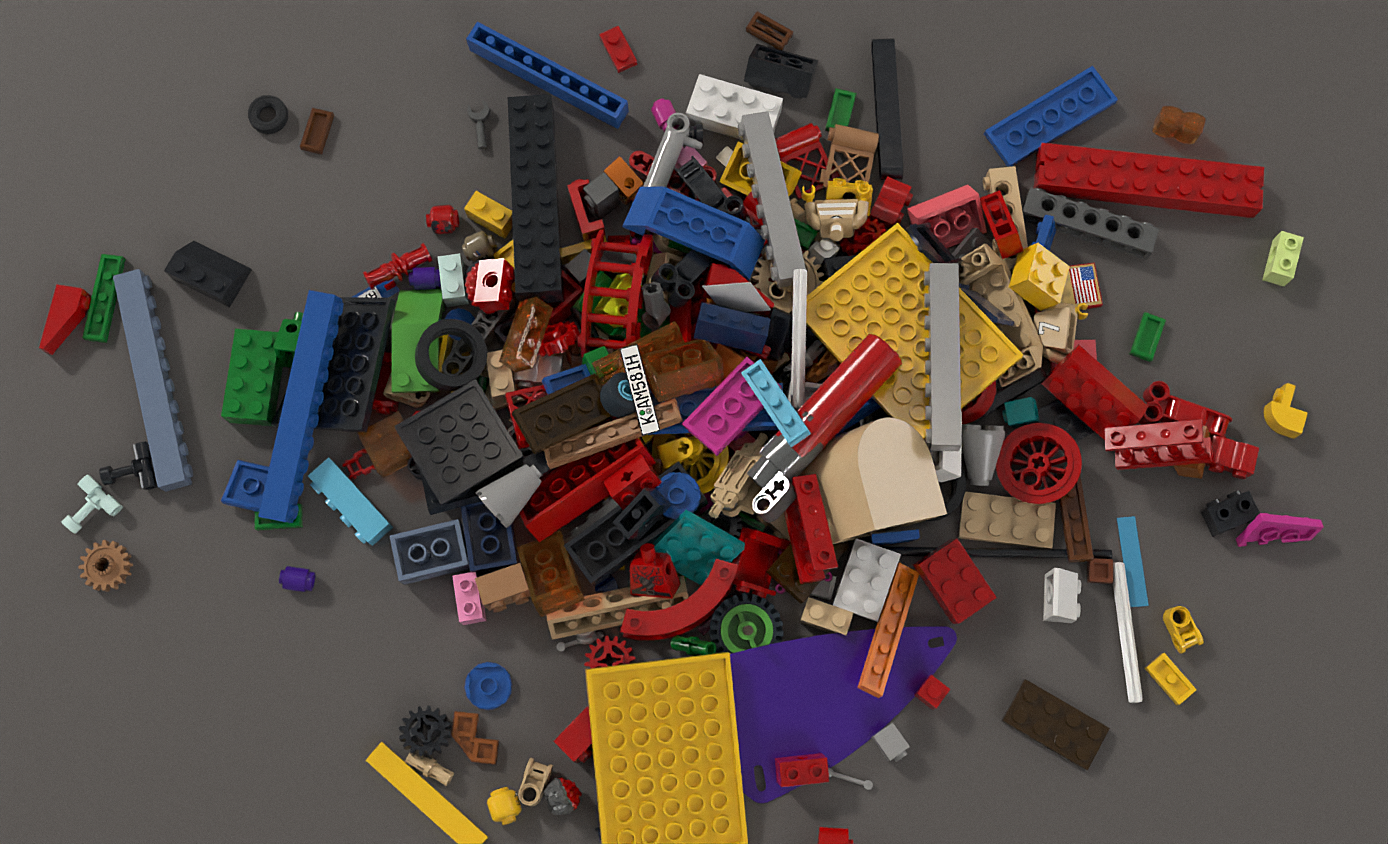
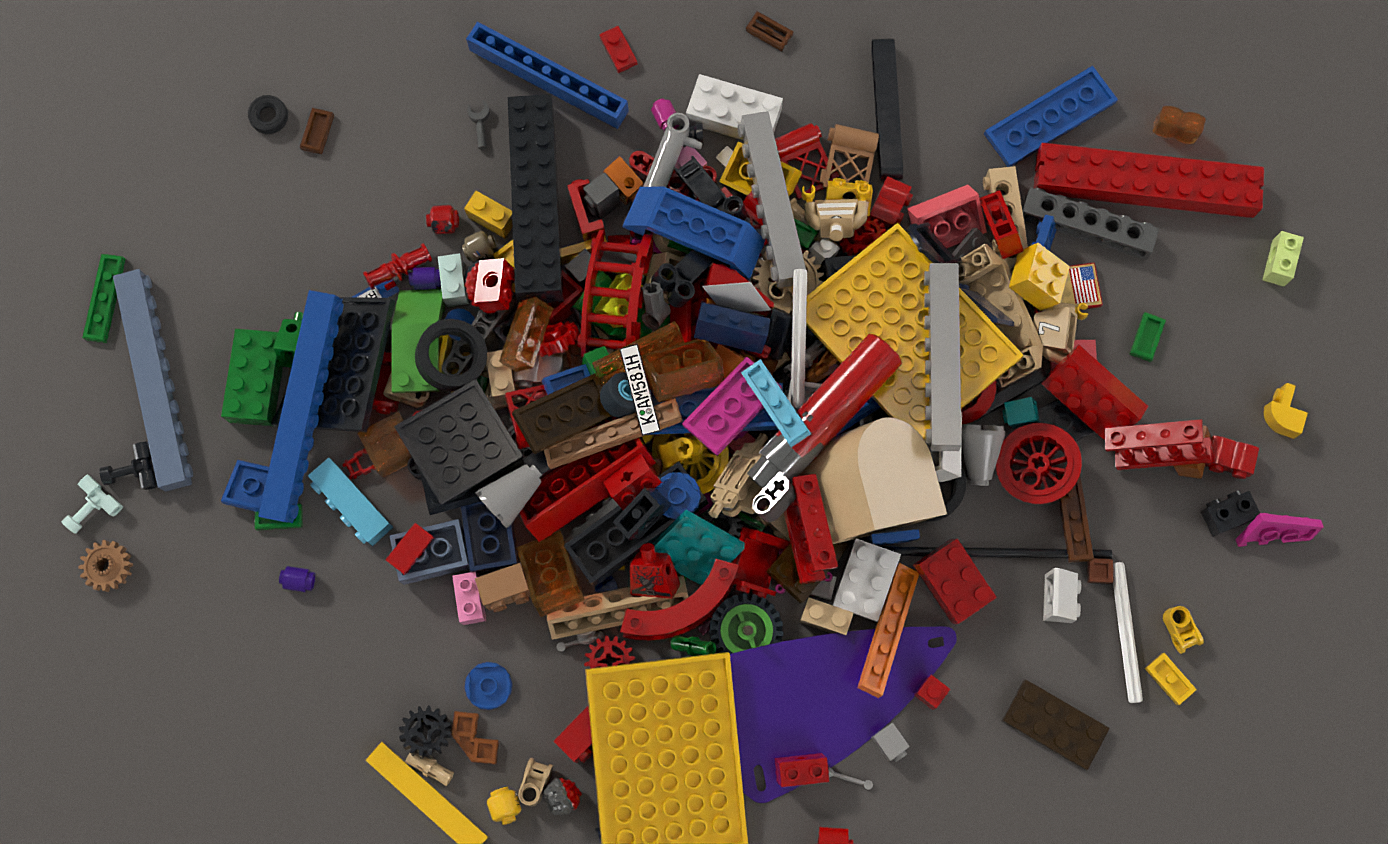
red slope [39,284,91,355] -> none
black slope [164,241,252,308] -> none
black slope [744,44,819,99] -> none
green tile [825,88,857,131] -> none
tan plate [958,492,1056,549] -> none
dark azure sticker [1117,516,1149,607] -> none
red piece [1138,381,1232,438] -> none
none -> red tile [385,523,435,575]

